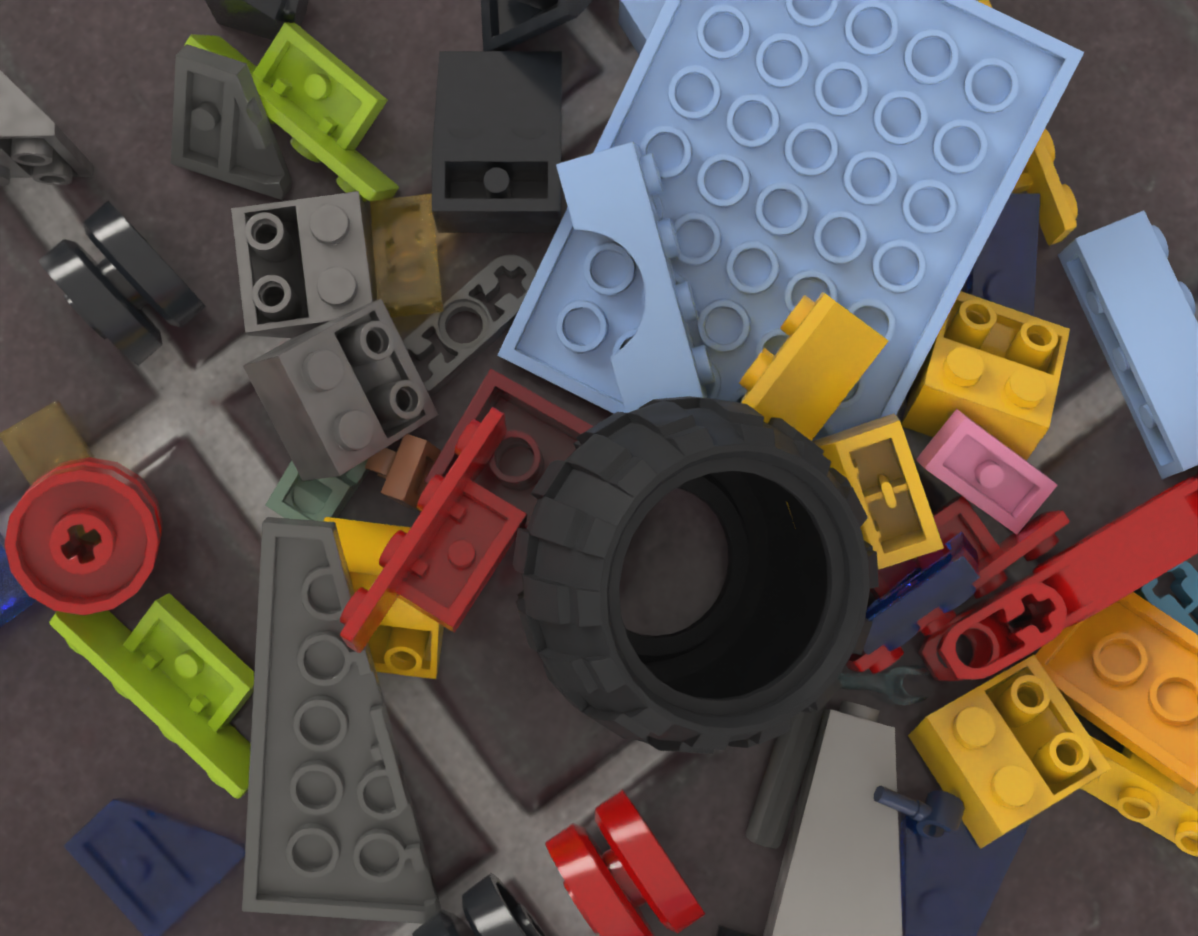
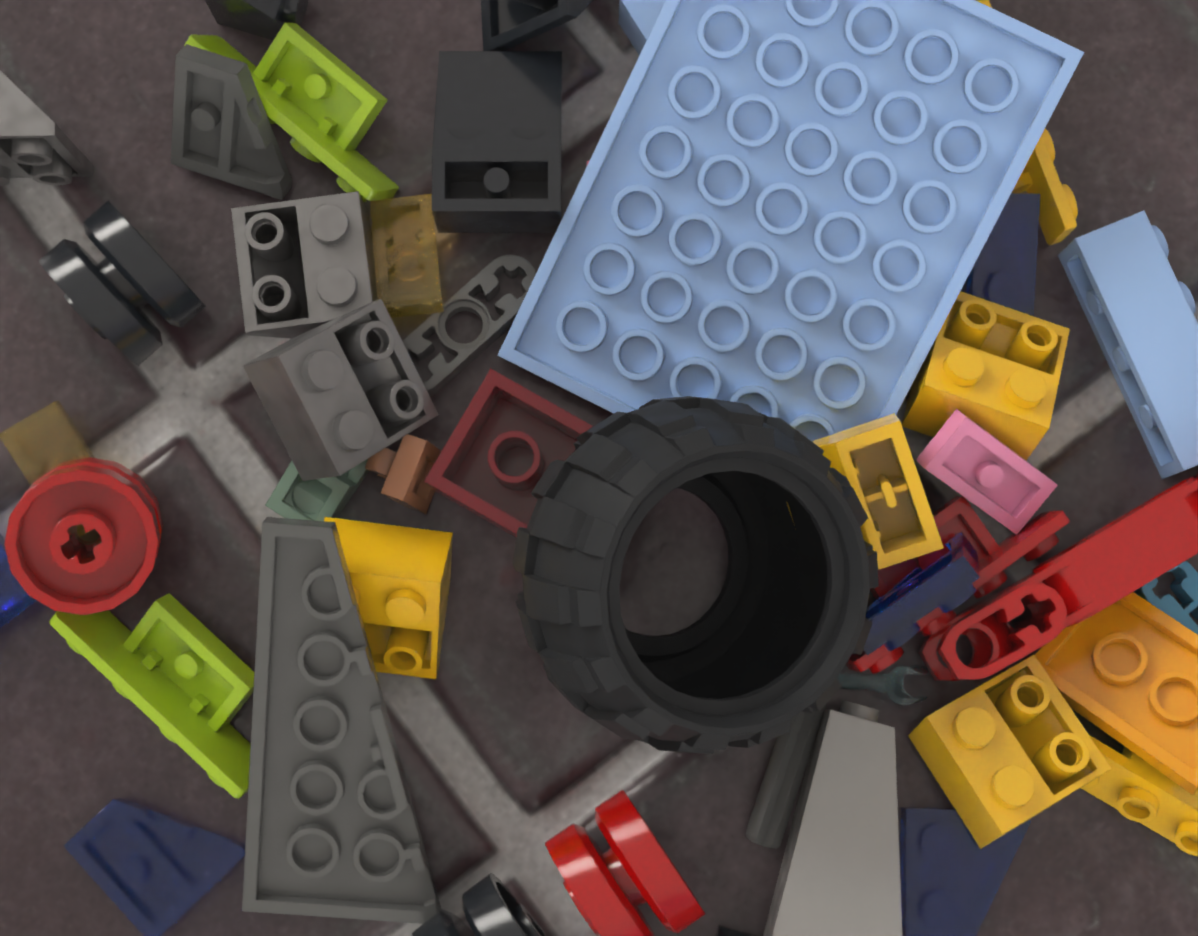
red bracket [340,407,527,653] -> none
light blue arch [556,142,715,413] -> none
yellow slope [738,292,888,441] -> none
dark blue hand [874,786,965,840] -> none

